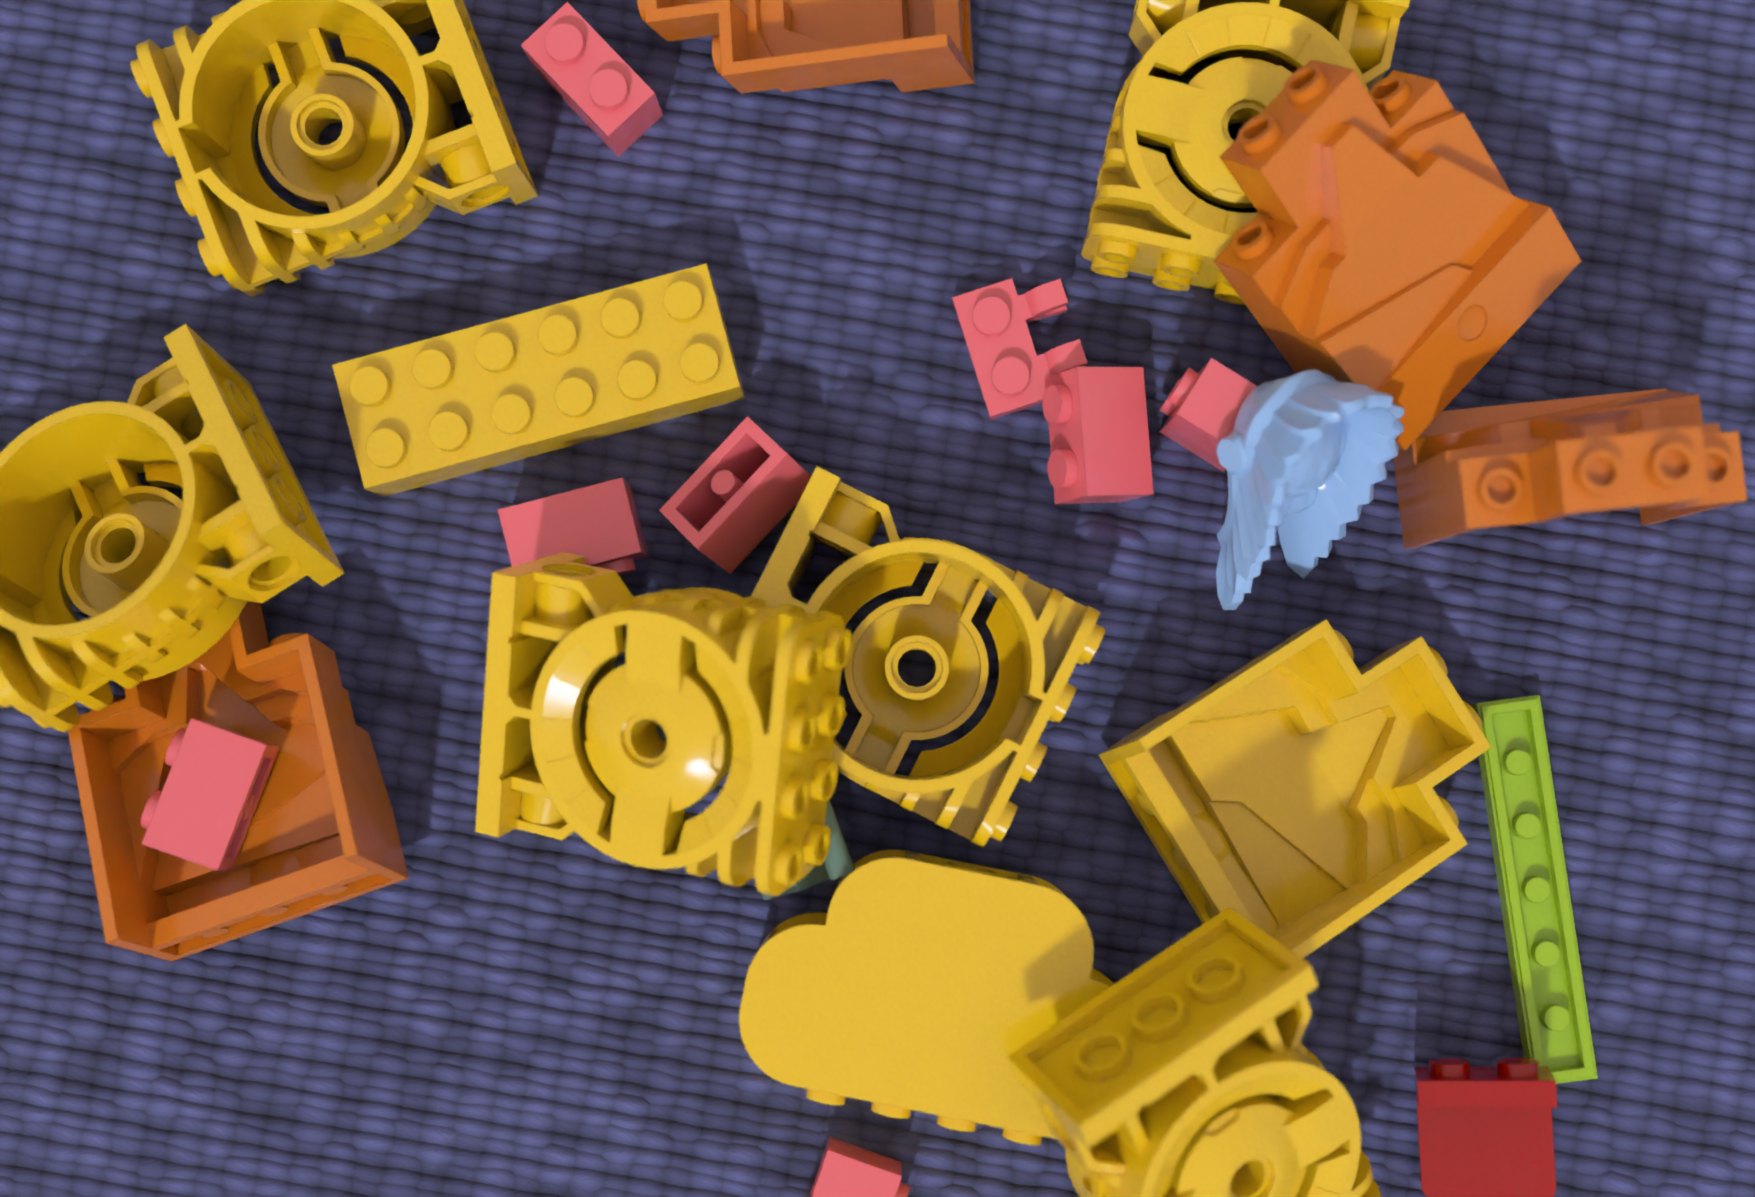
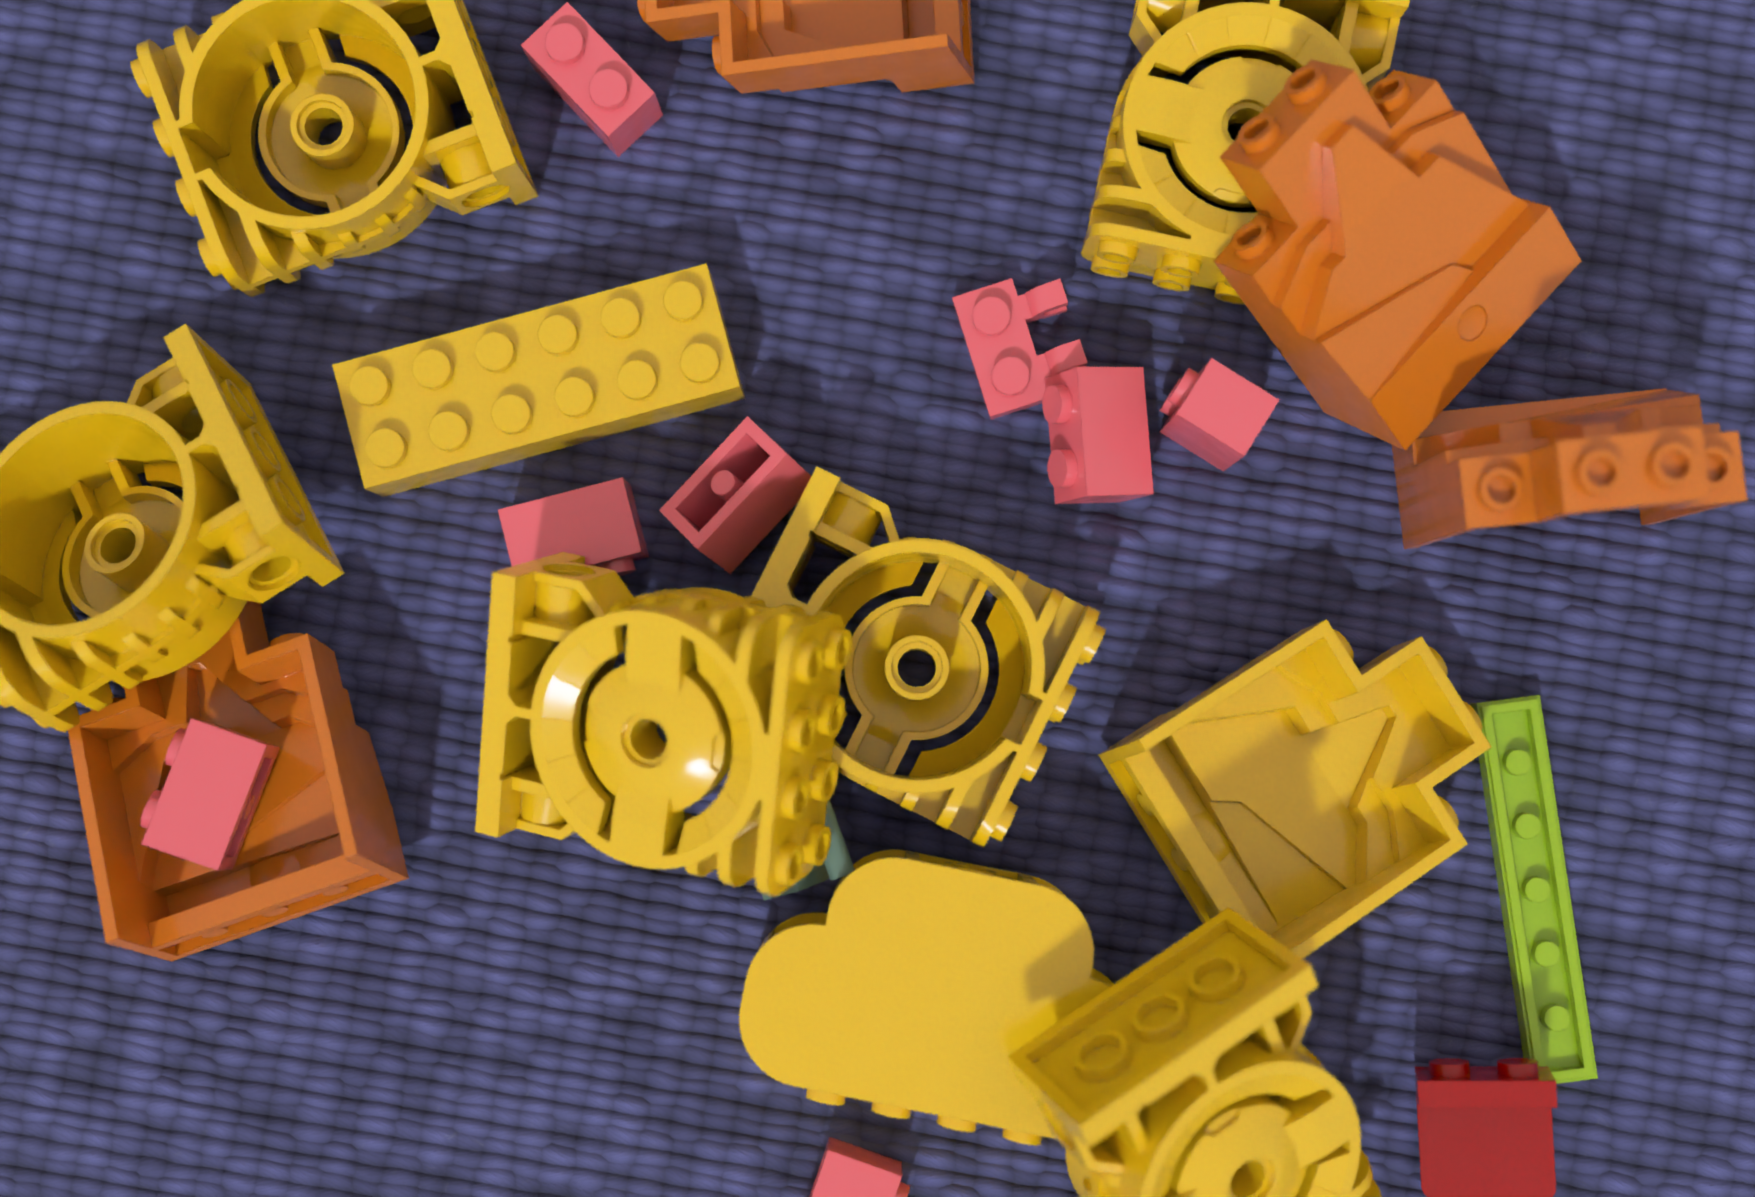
light blue piece [1216,369,1404,610] -> none

